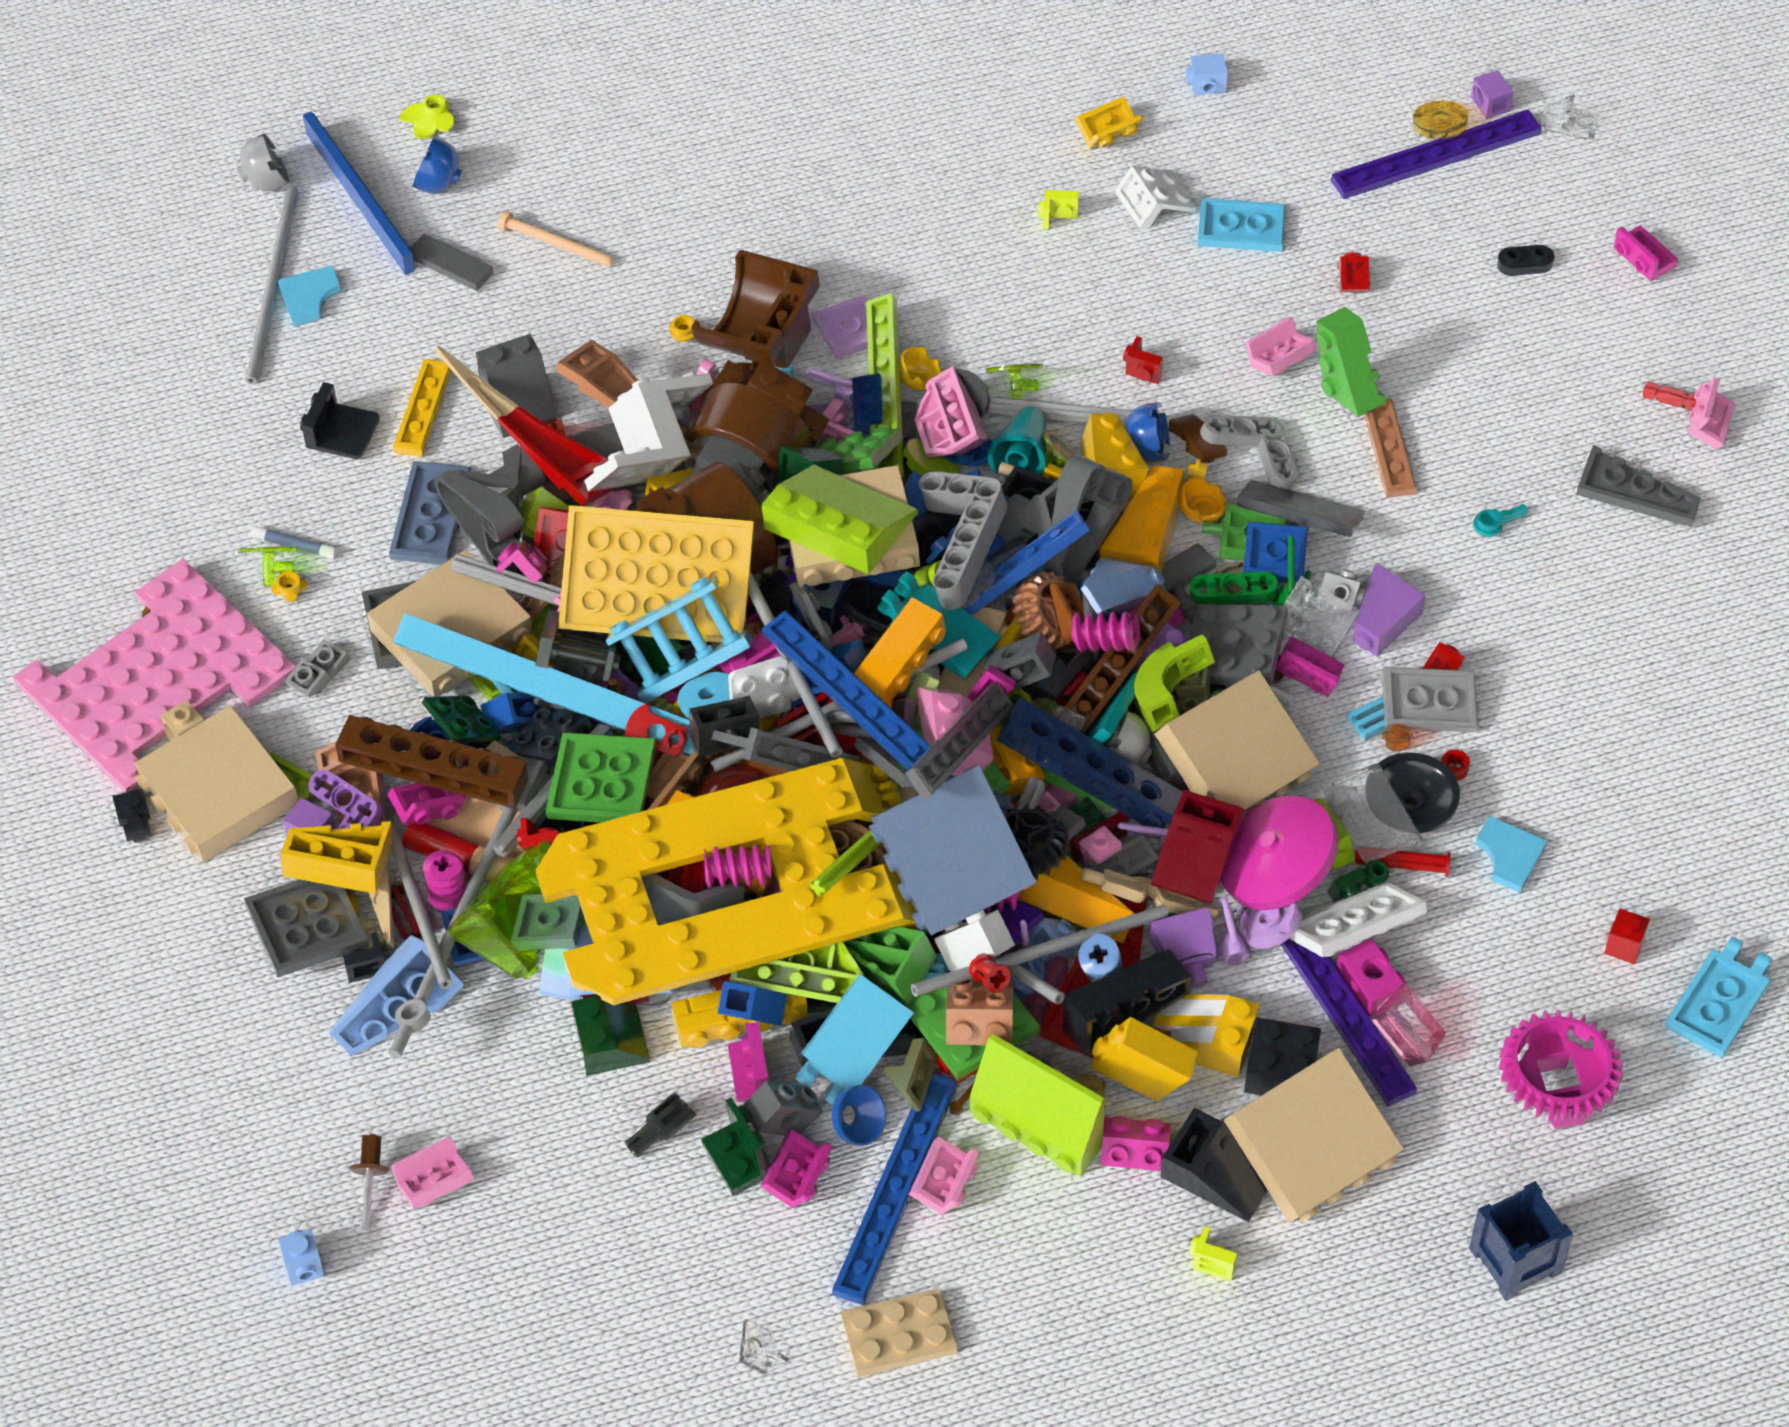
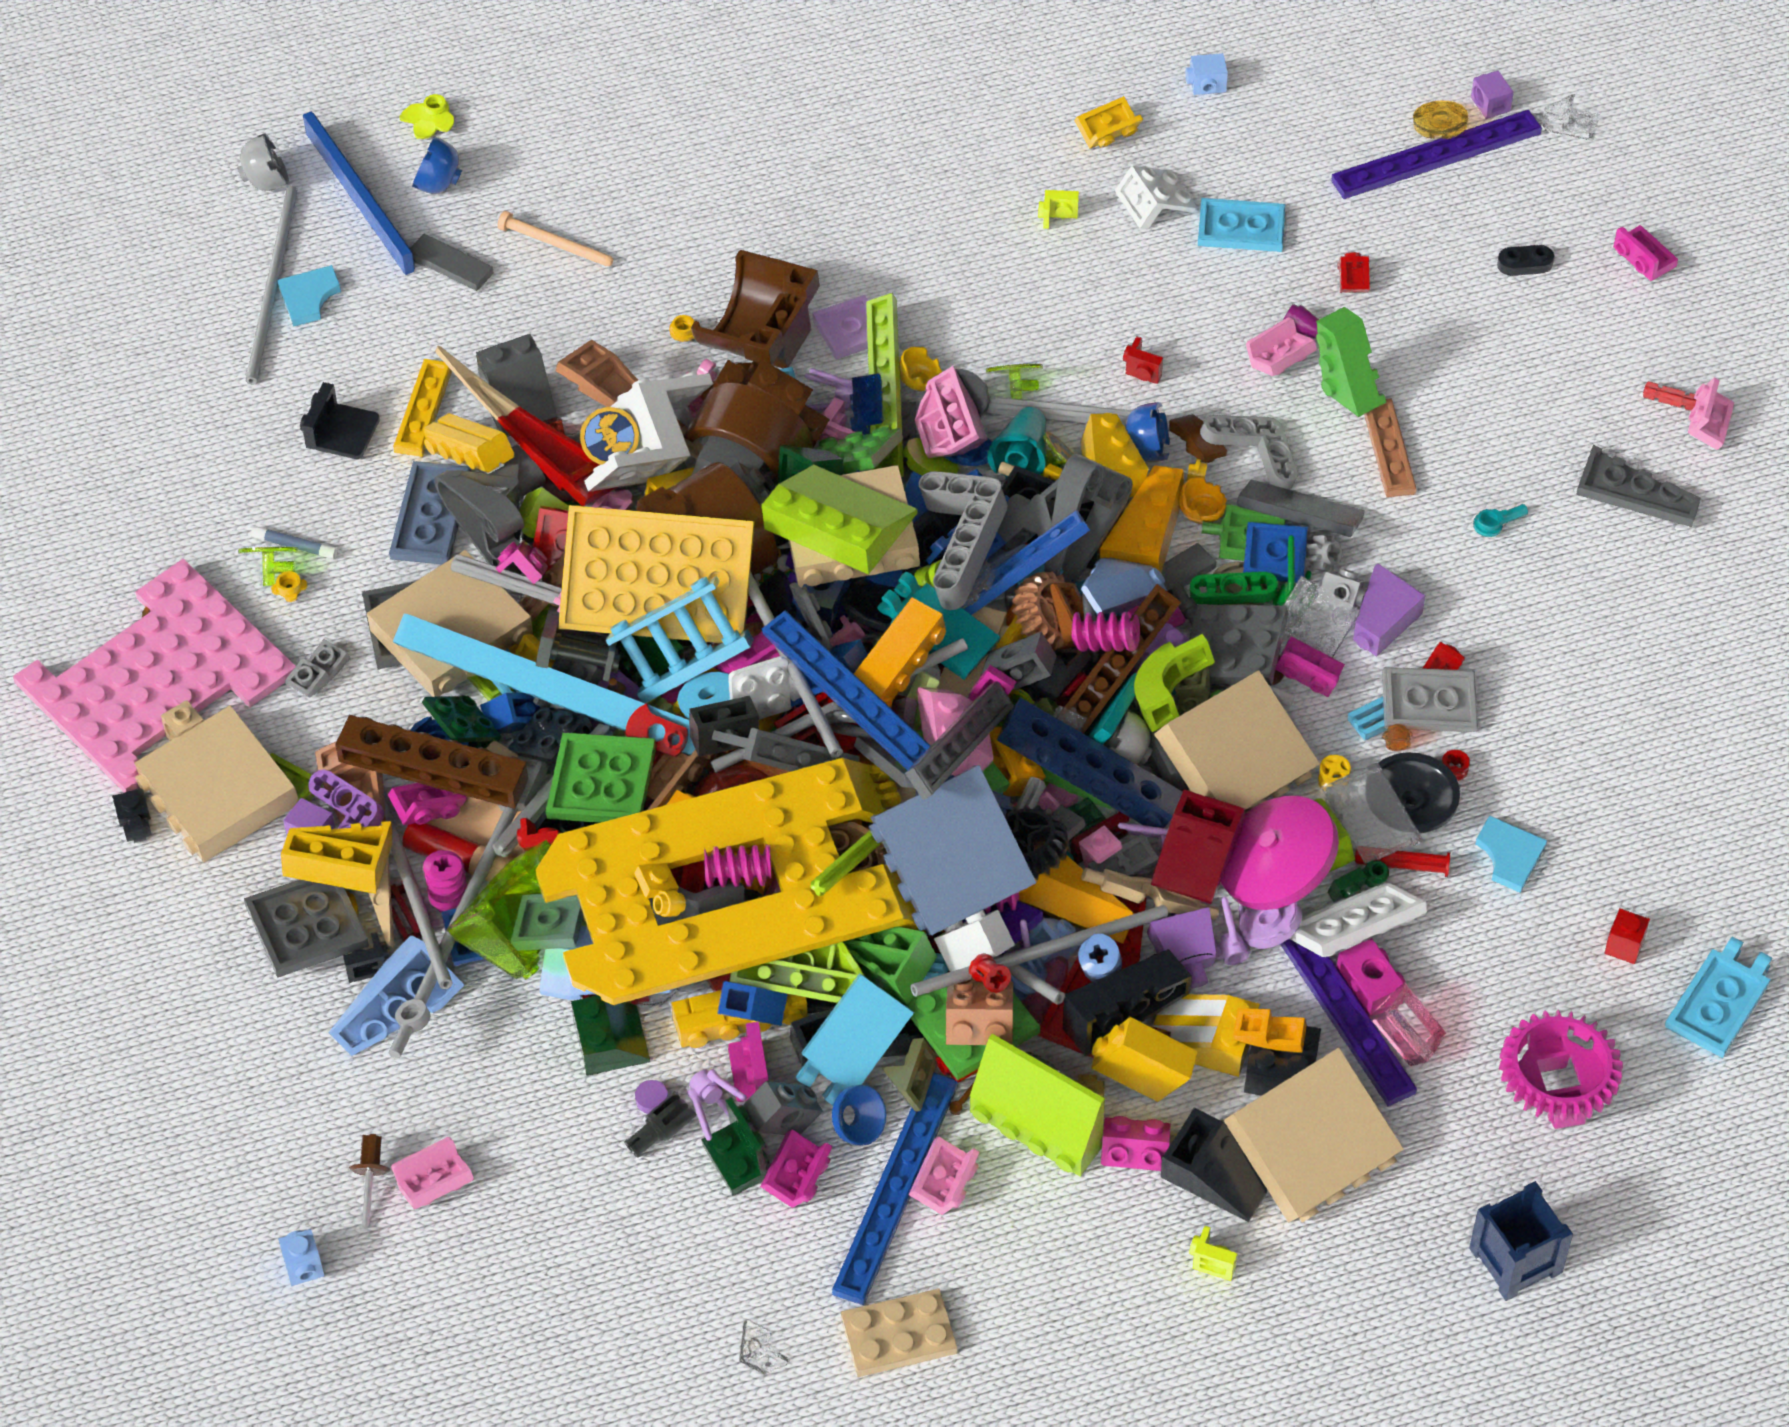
none -> yellow brick [423,413,514,473]
none -> shield [580,407,640,465]
none -> yellow plate [634,863,686,917]
none -> medium lavender tile [635,1080,668,1114]
none -> lavender plant [687,1069,747,1141]
none -> light orange slope [1233,1008,1307,1053]
none -> magenta cone [1283,304,1319,340]
none -> light grey gear [1305,535,1342,571]
none -> yellow wheel [1318,755,1351,794]

